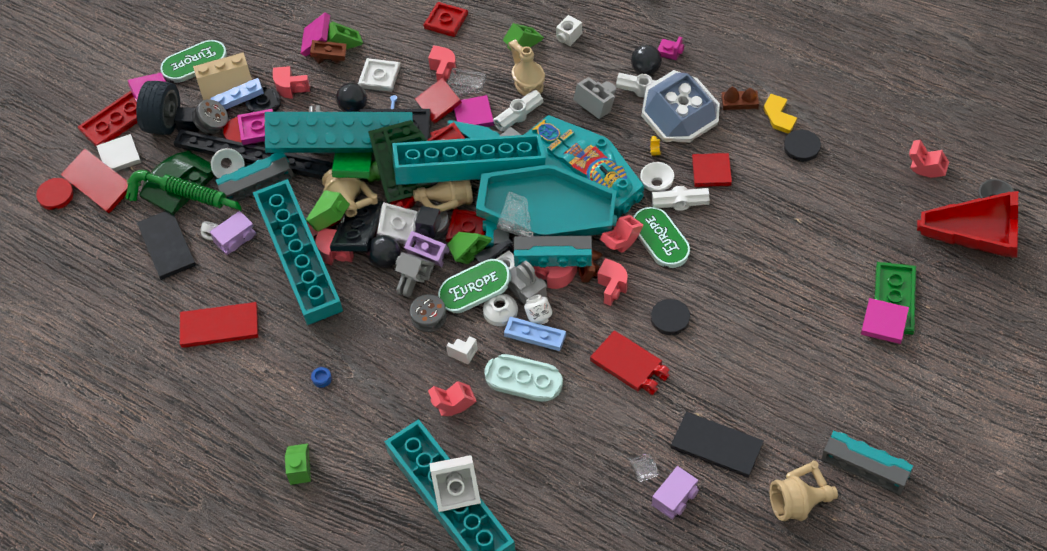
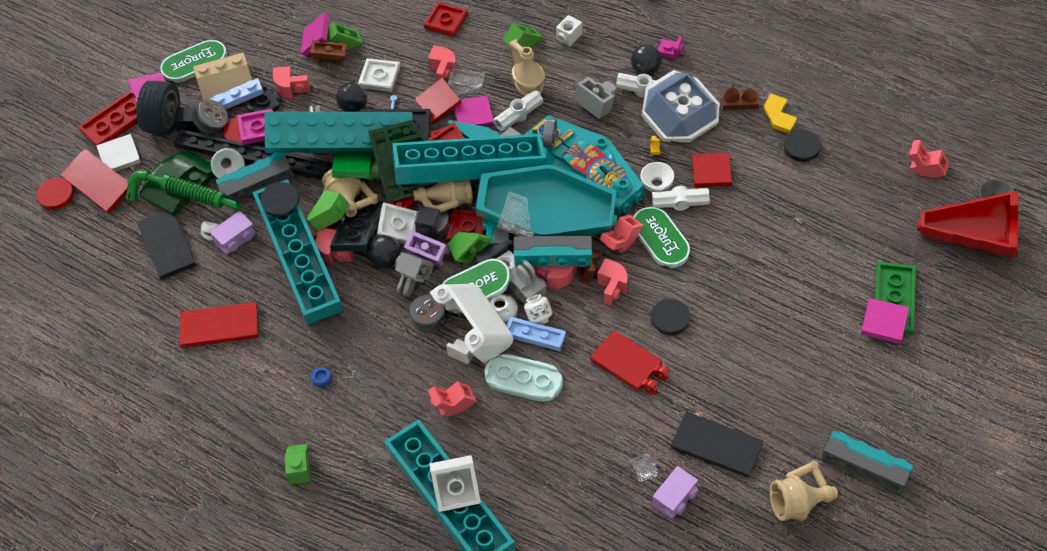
none -> black tile [261,182,299,218]
none -> white windscreen [430,284,513,365]
none -> dark grey beam [543,118,557,148]

